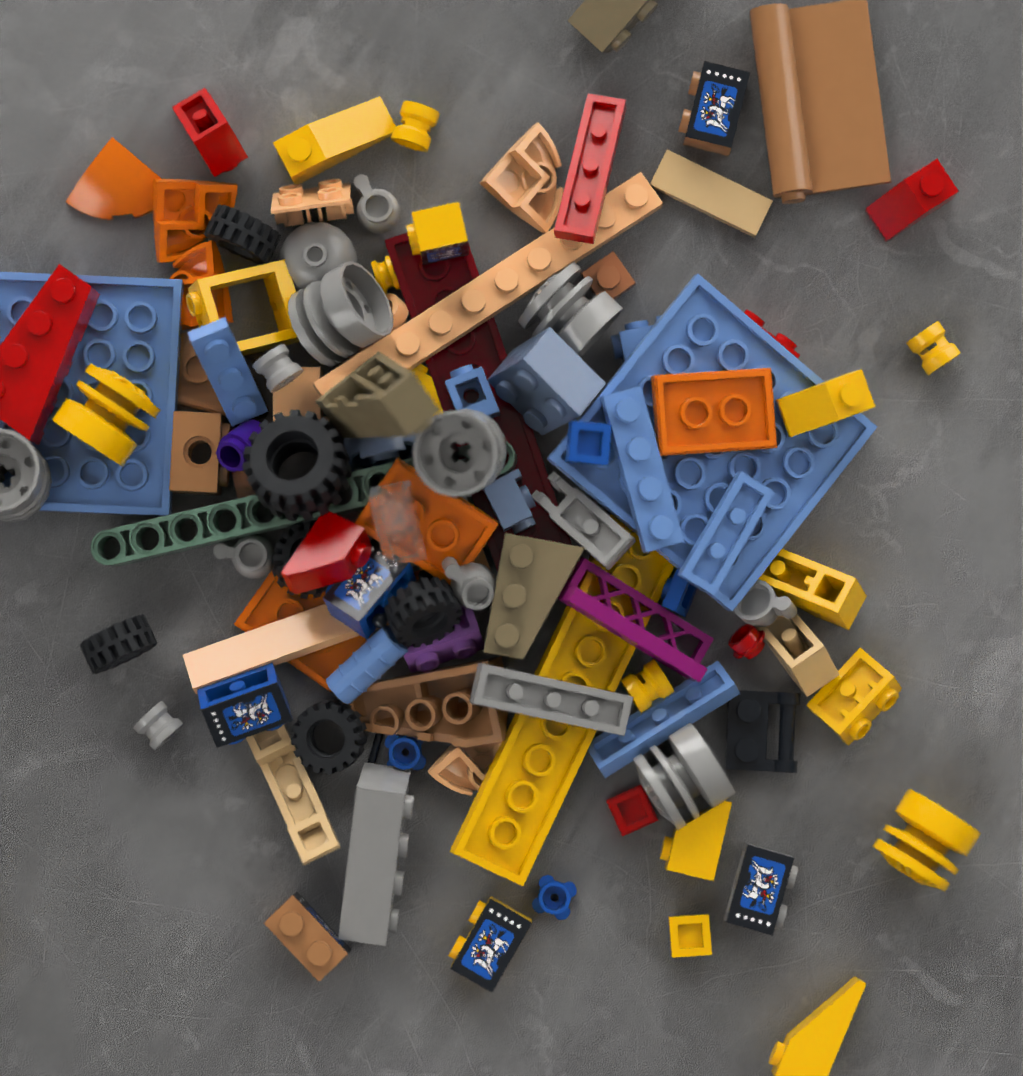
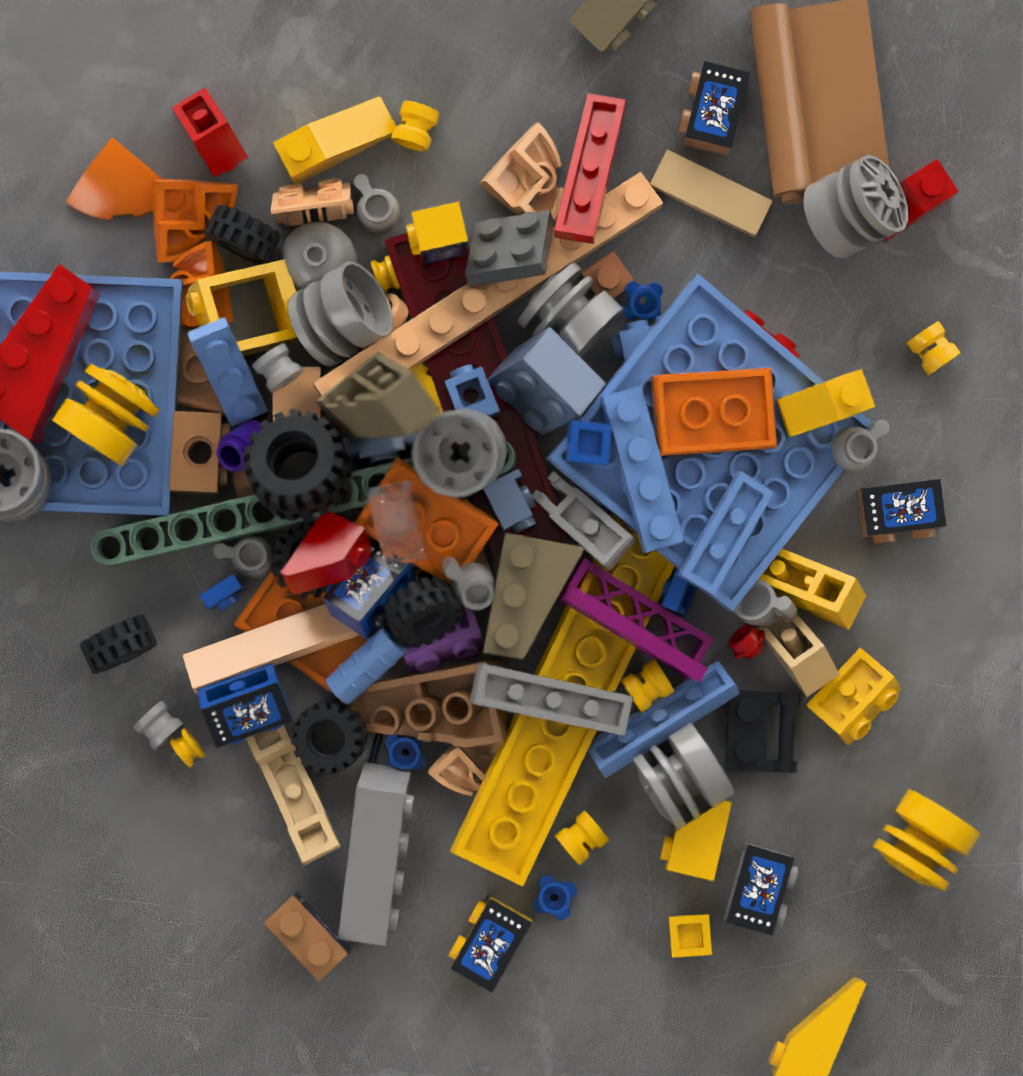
red tile [606,784,659,837] -> none
none -> yellow bush [169,728,206,768]
none -> blue plate [199,574,245,612]
none -> dark grey plate [465,210,554,287]
none -> yellow wheel [554,810,610,866]
none -> blue plate [622,281,663,321]
none -> light grey wheel [804,155,908,259]
none -> light grey piece [831,420,890,471]
none -> brick [856,479,947,544]

